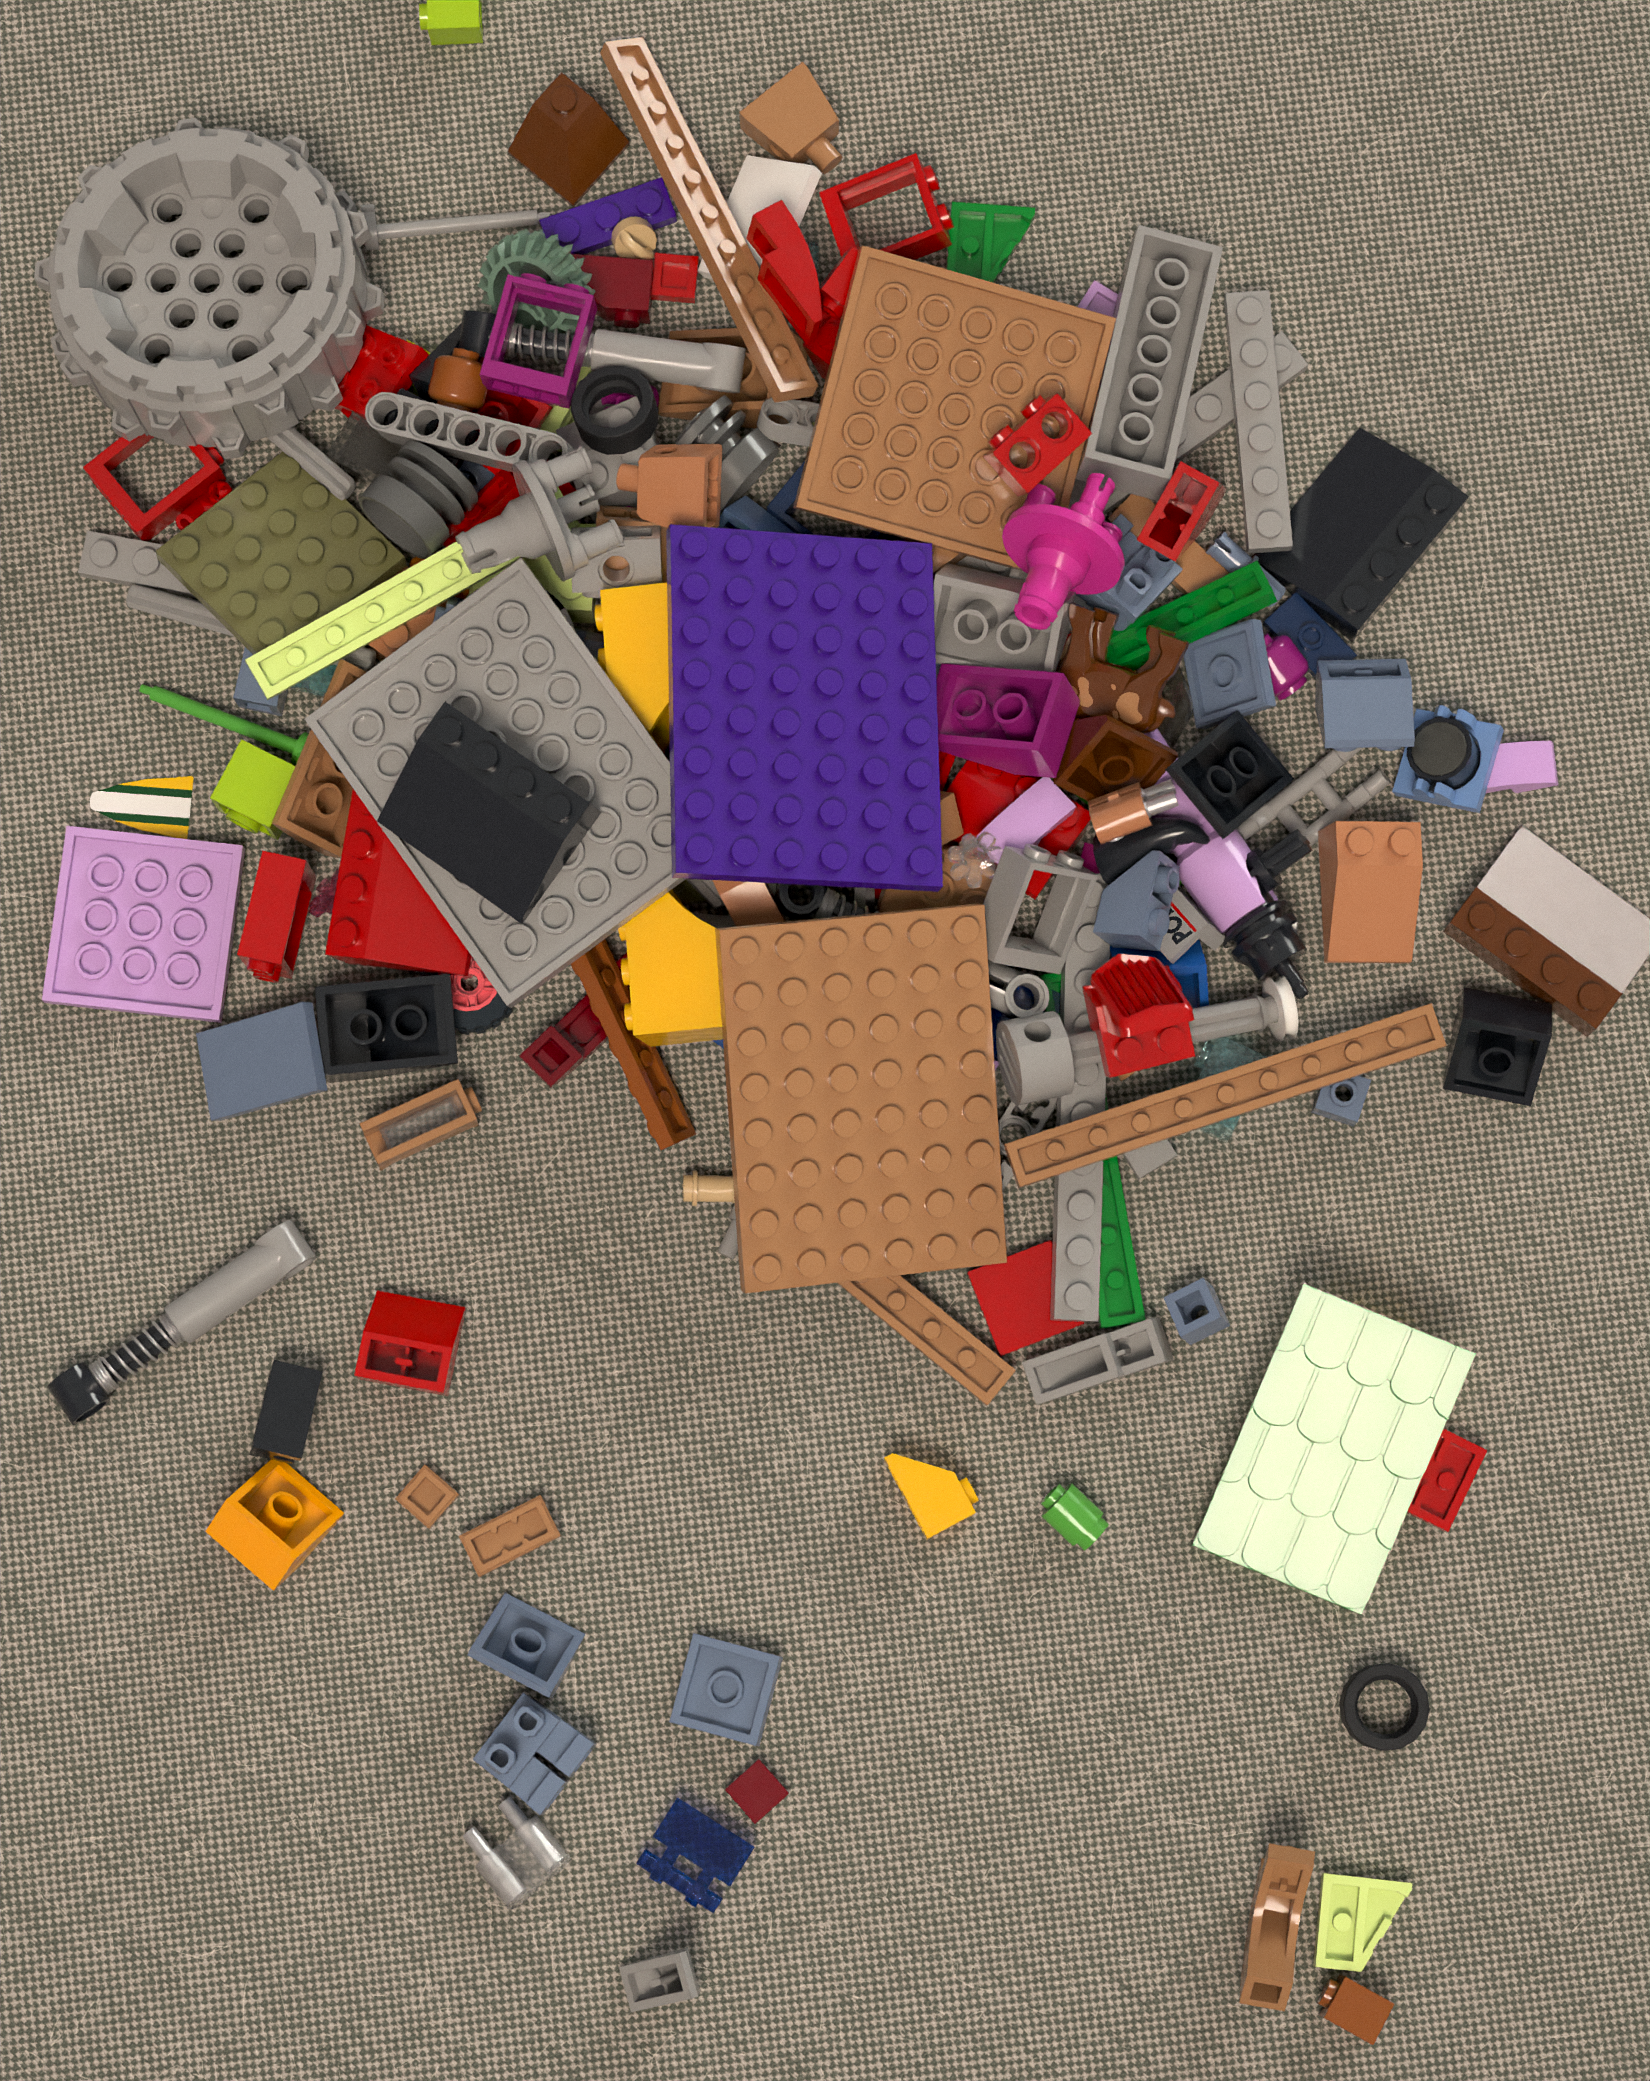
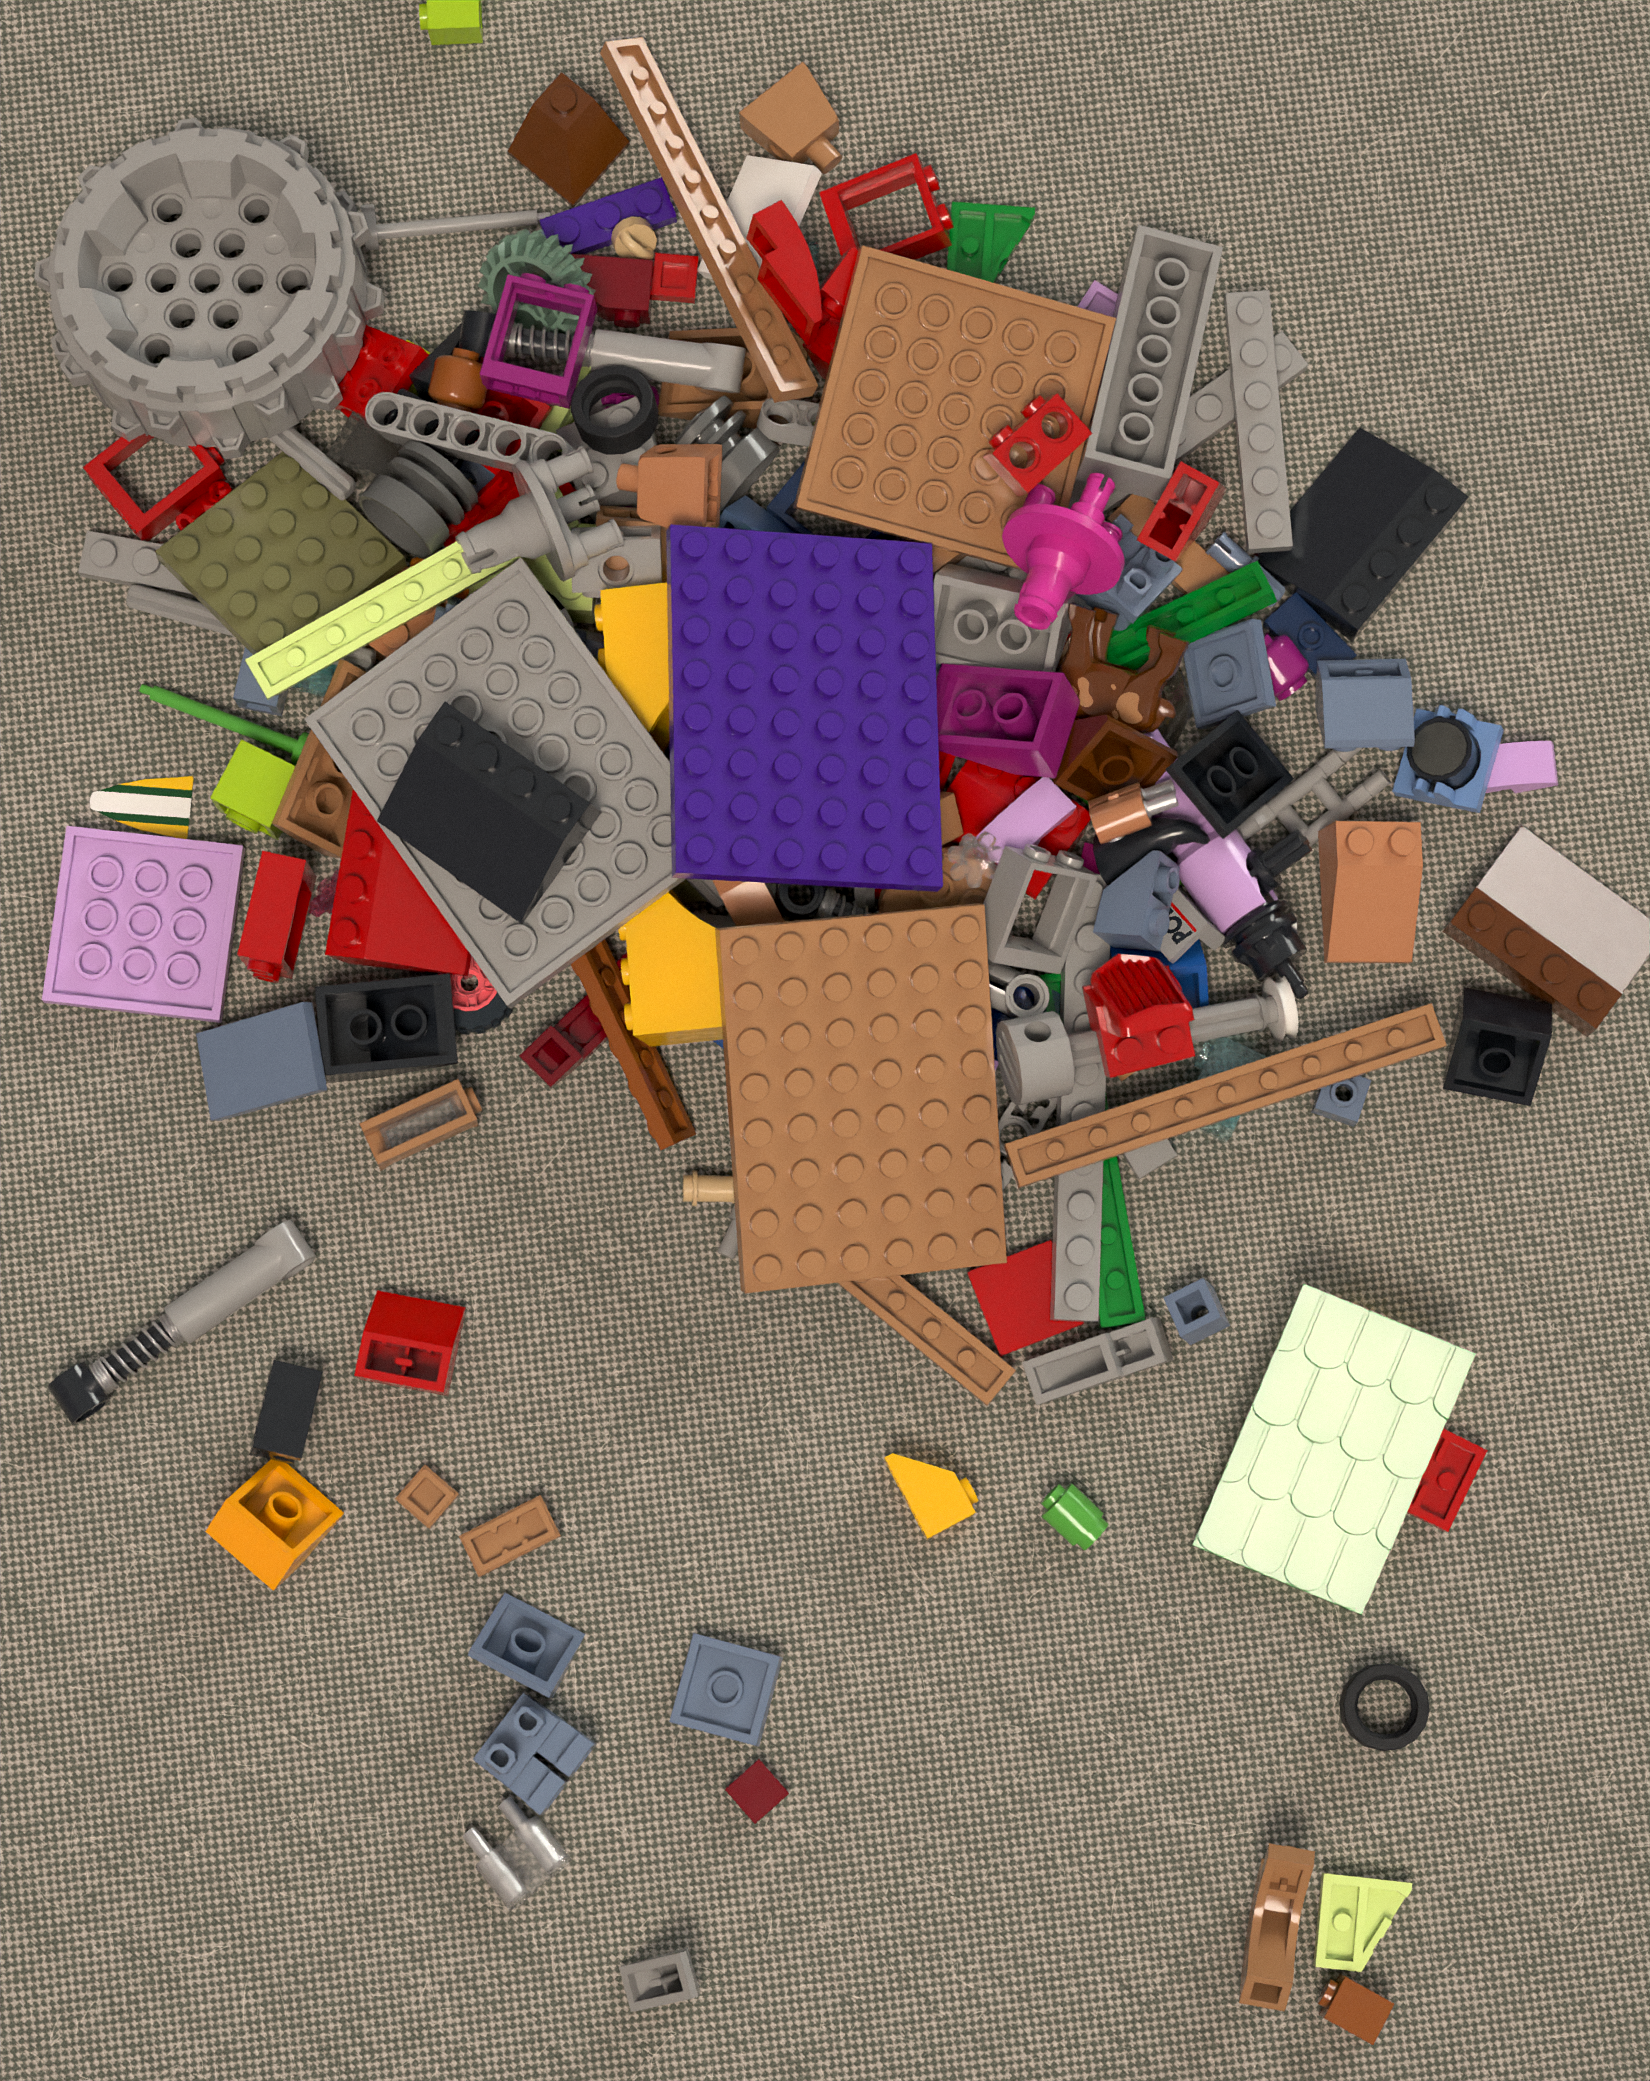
clear blue plate [636,1797,755,1914] -> none

